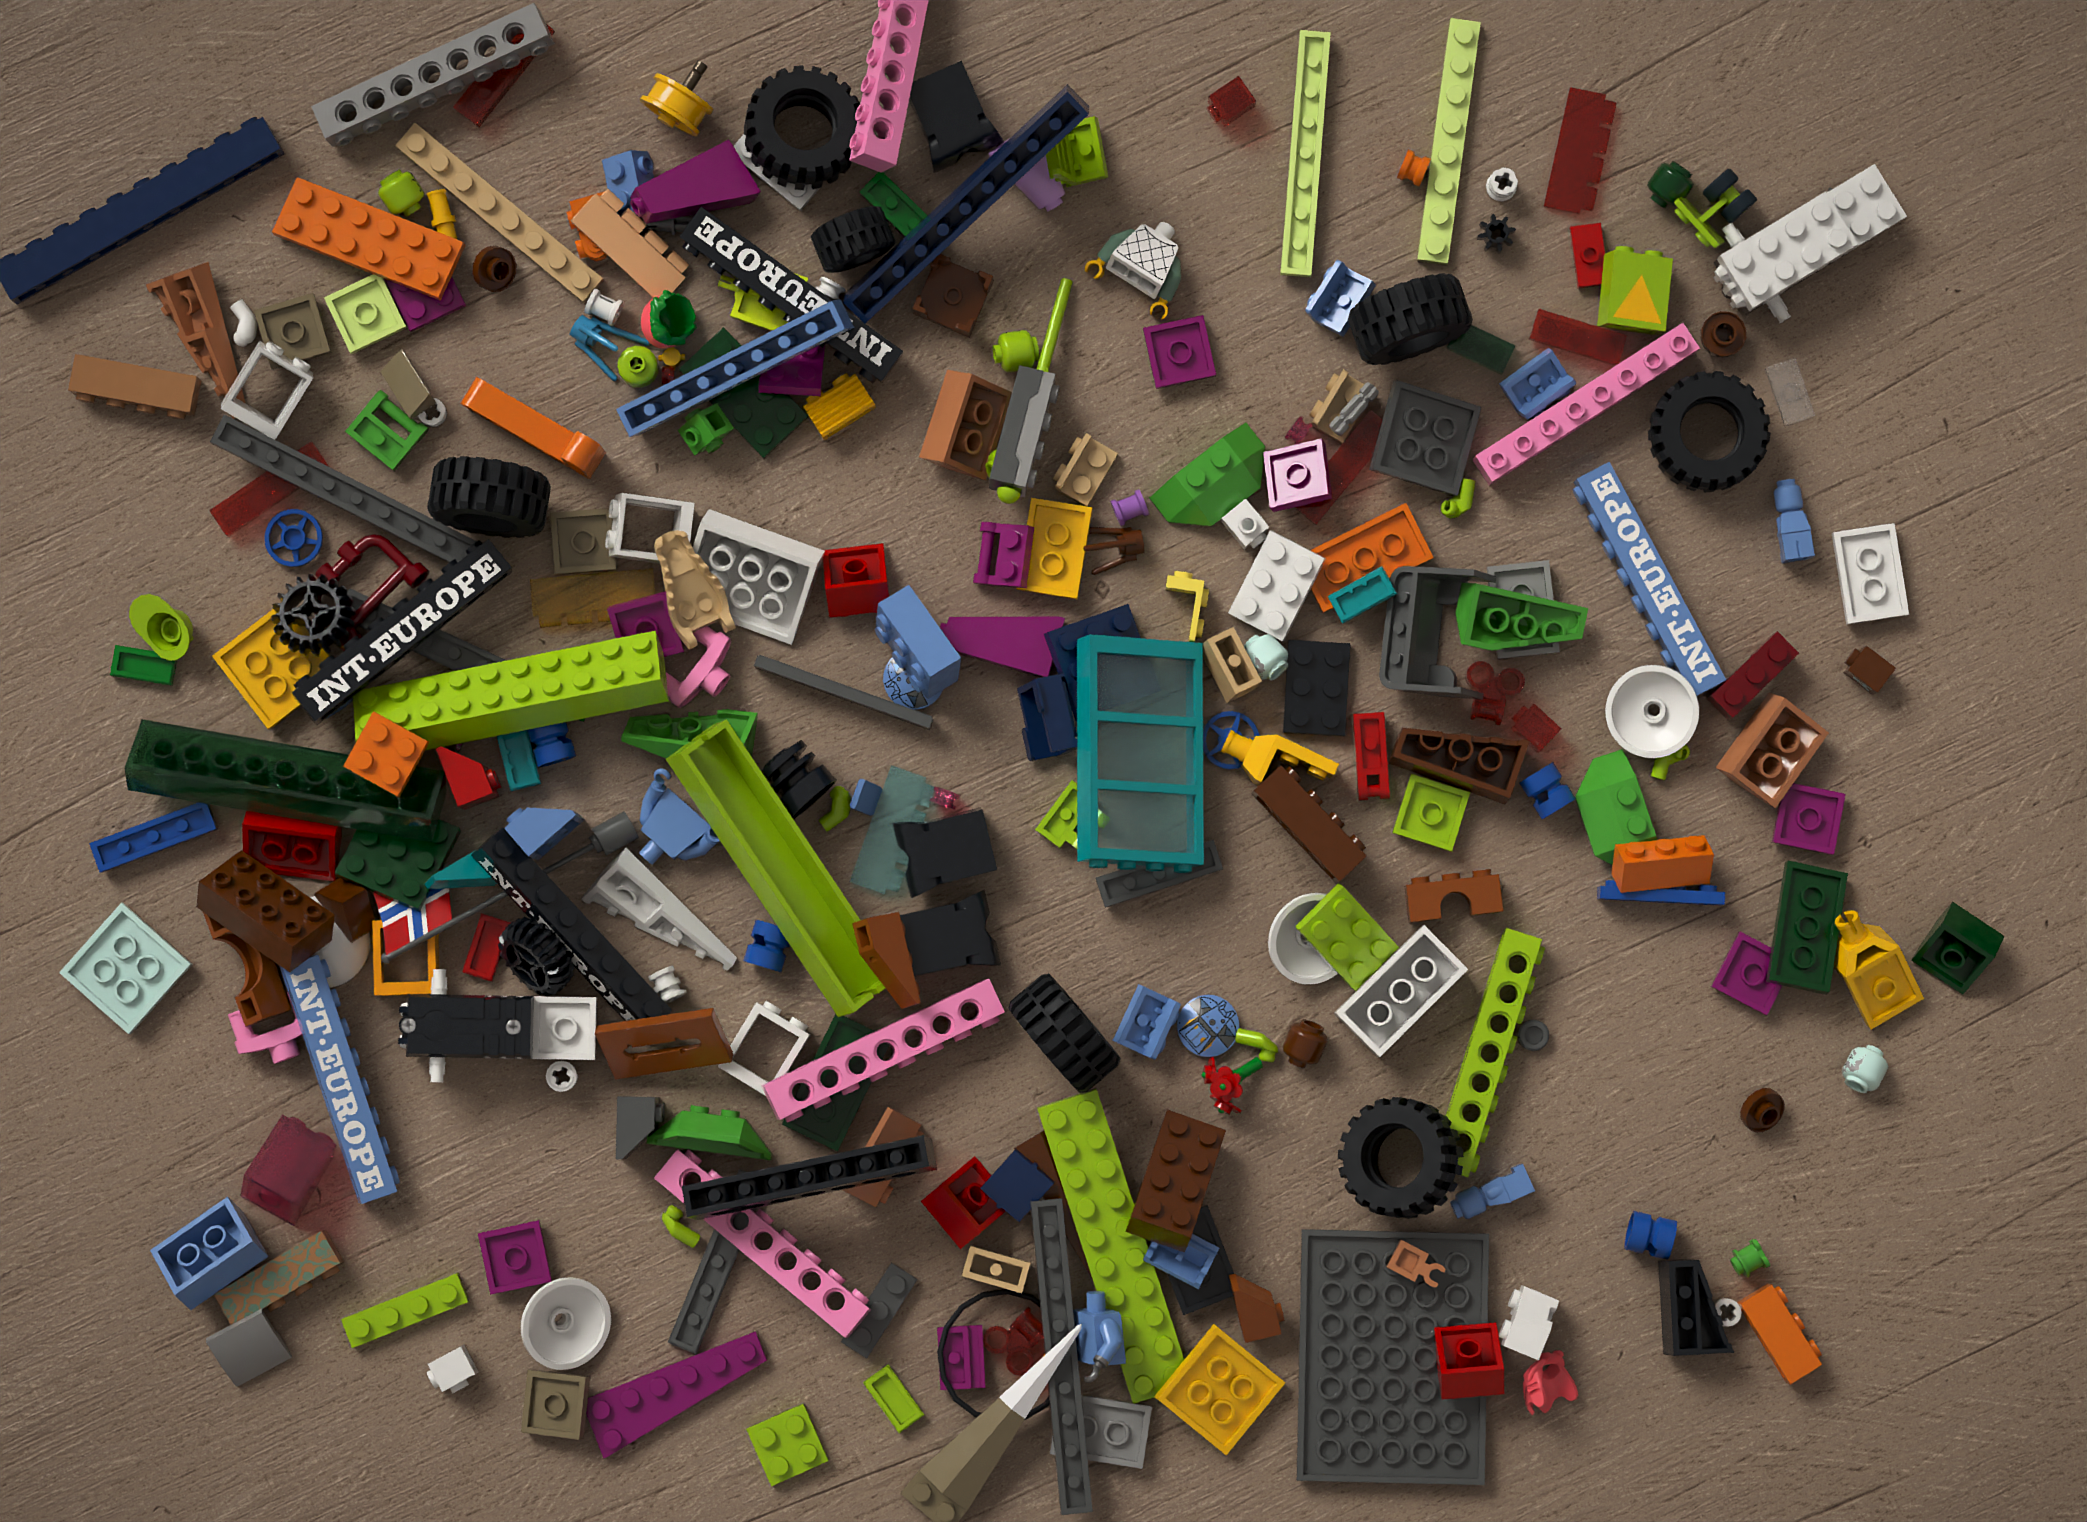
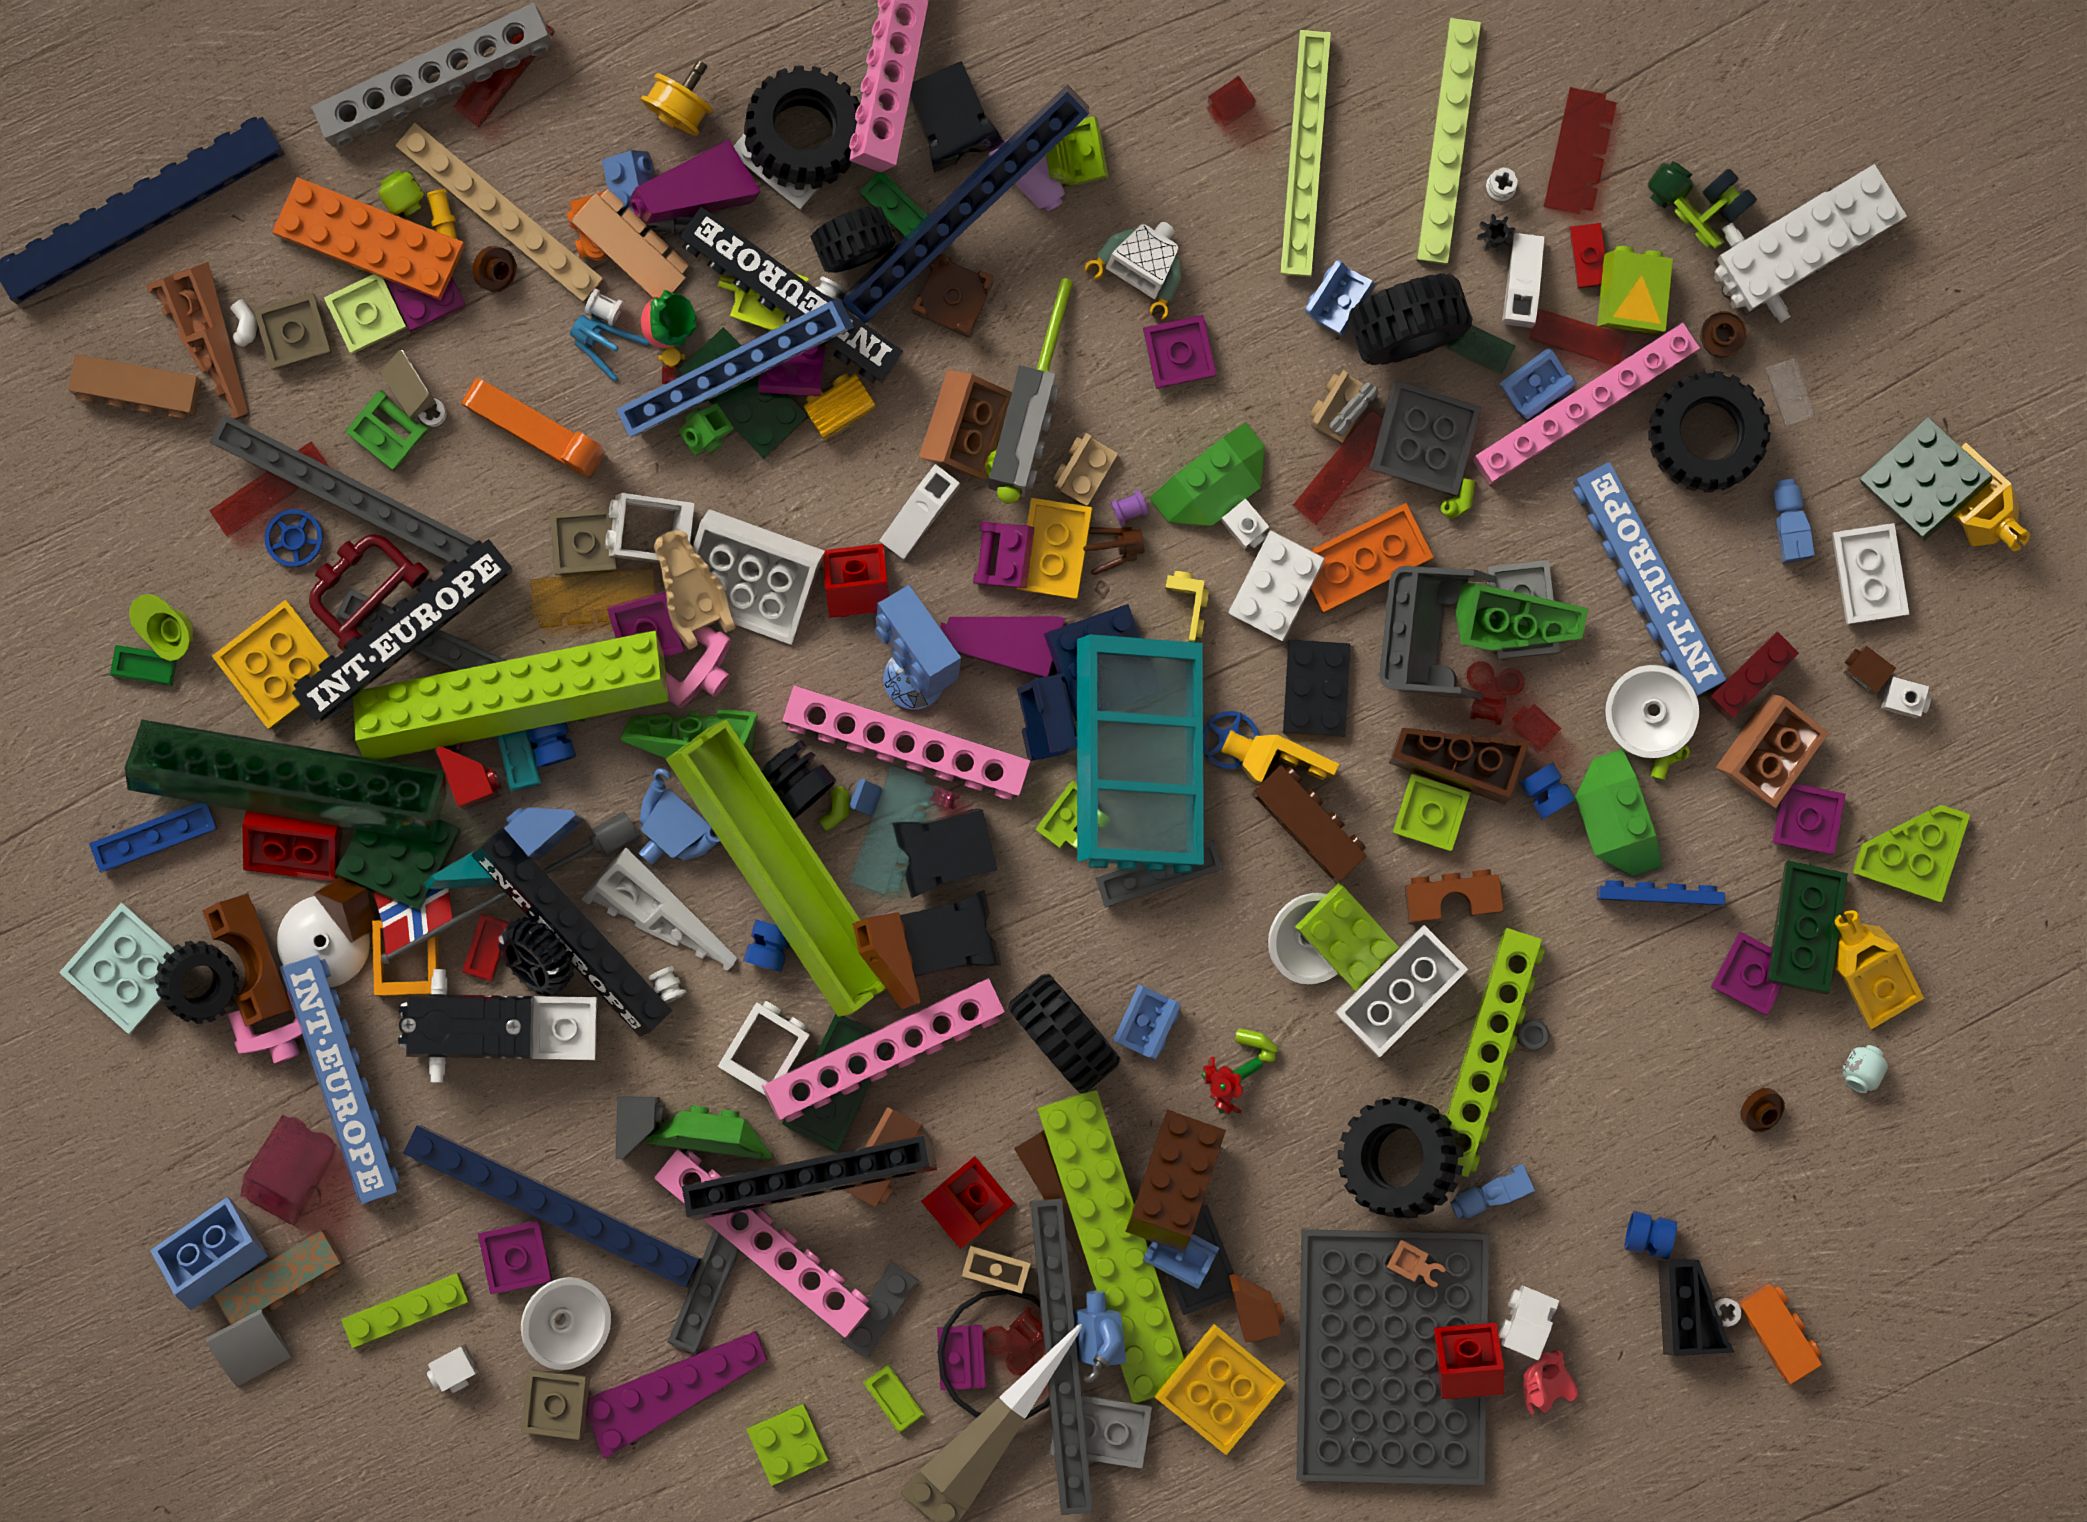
reddish brown piece [196,850,335,972] -> none
white window [221,341,313,440] -> none
black gear [271,574,356,657] -> none
orange plate [343,711,429,797] -> none
black tyre [427,456,551,538] -> none
white bush [546,1061,578,1092] -> none
dark orange piece [595,1008,733,1080] -> none
lime head [617,345,659,388] -> none
lime arm [662,1205,700,1248] -> none
dark grey tile [754,655,933,730] -> none
dark blue piece [980,1148,1054,1222] -> none
lime head [992,330,1039,373] -> none
medium blue dish [1177,995,1239,1057] -> none
tan brick [1203,627,1262,703] -> none
light aqua head [1244,634,1288,680] -> none
plate [1263,438,1332,512] -> none
reddish brown head [1282,1019,1328,1068] -> none
clear pink bush [1285,416,1313,445] -> none
teal plate [1328,566,1398,624] -> none
red plate [1353,712,1390,801] -> none
orange wheel [1397,149,1431,187] -> none
orange brick [1611,835,1714,893] -> none
bright green brick [1730,1239,1770,1278] -> none
dark green slope [1911,902,2004,995] -> none
none -> black tyre [155,941,240,1024]
none -> dark blue brick [403,1125,701,1287]
none -> bright pink brick [782,686,1030,801]
none -> white slope [879,464,960,560]
none -> white slope [1502,233,1544,328]
none -> lime plate [1851,805,1971,903]
none -> plate [1859,417,1993,541]
none -> white brick [1880,677,1931,719]
none -> yellow plate [1952,443,2031,551]

